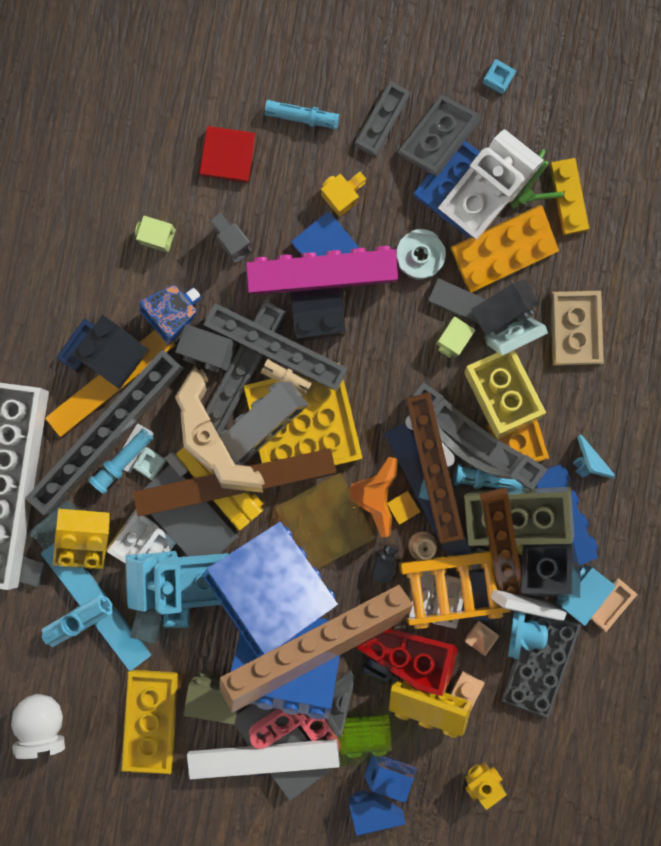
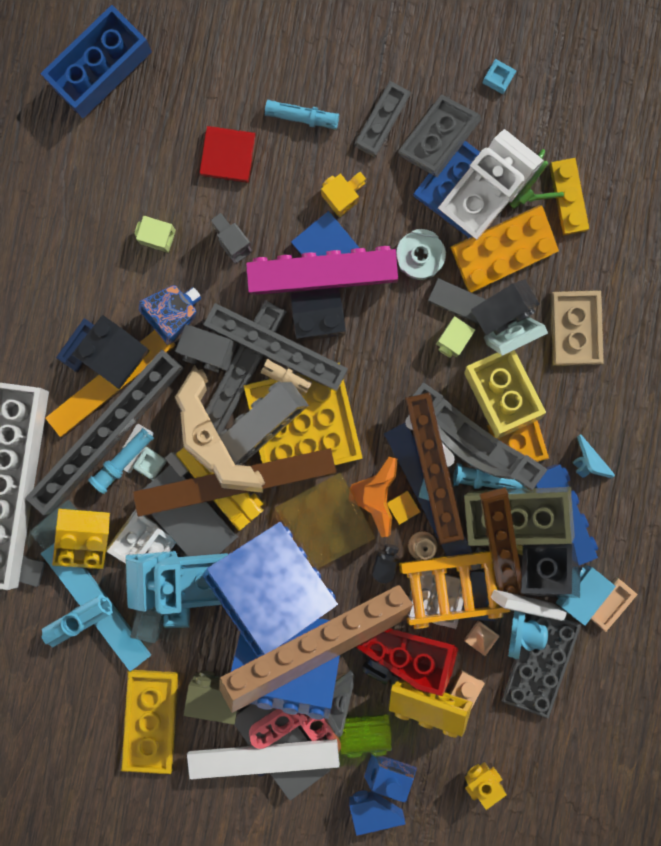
white tile [11,694,65,759] -> none
none -> blue brick [40,5,152,119]

